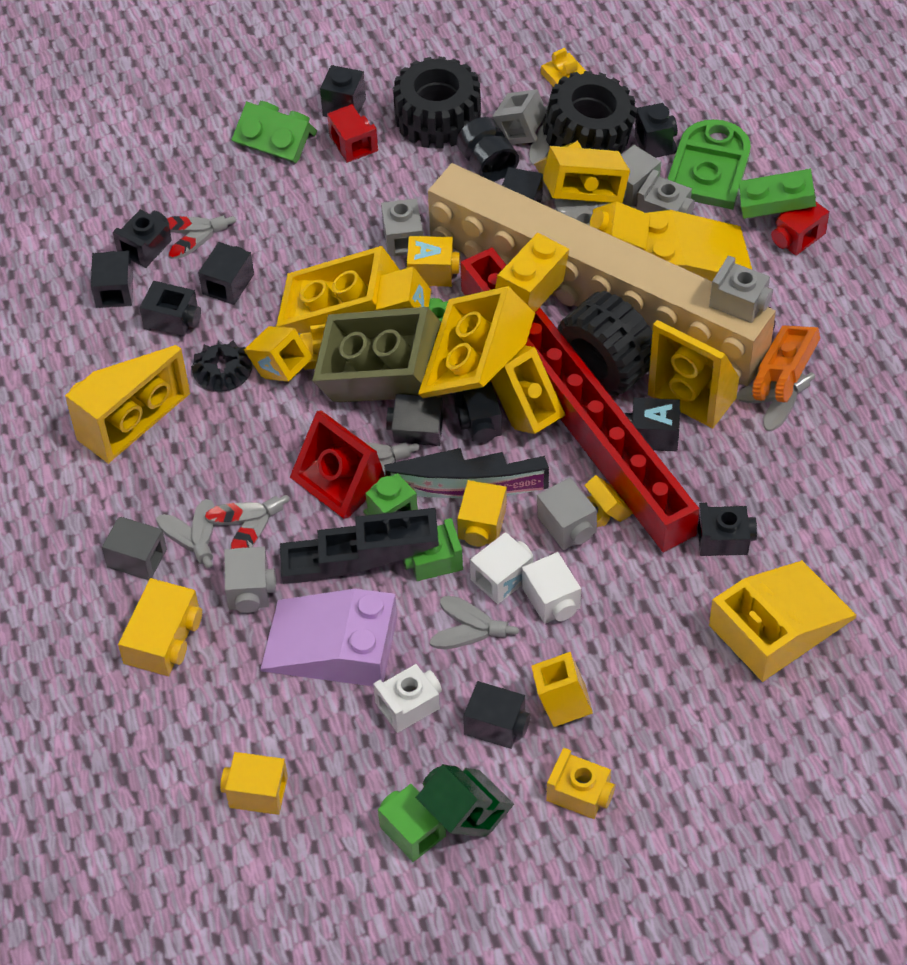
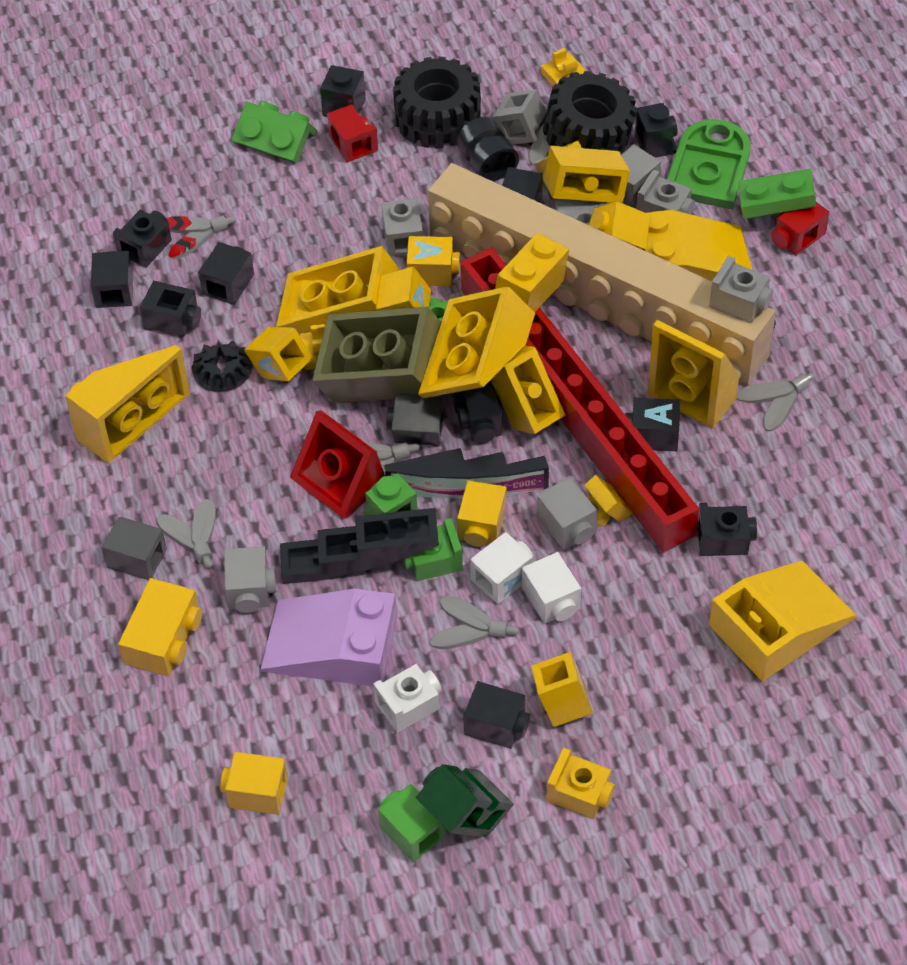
piece [205,495,290,549] -> none
black tyre [557,291,652,396] -> none
orange hinge [752,325,821,402] -> none

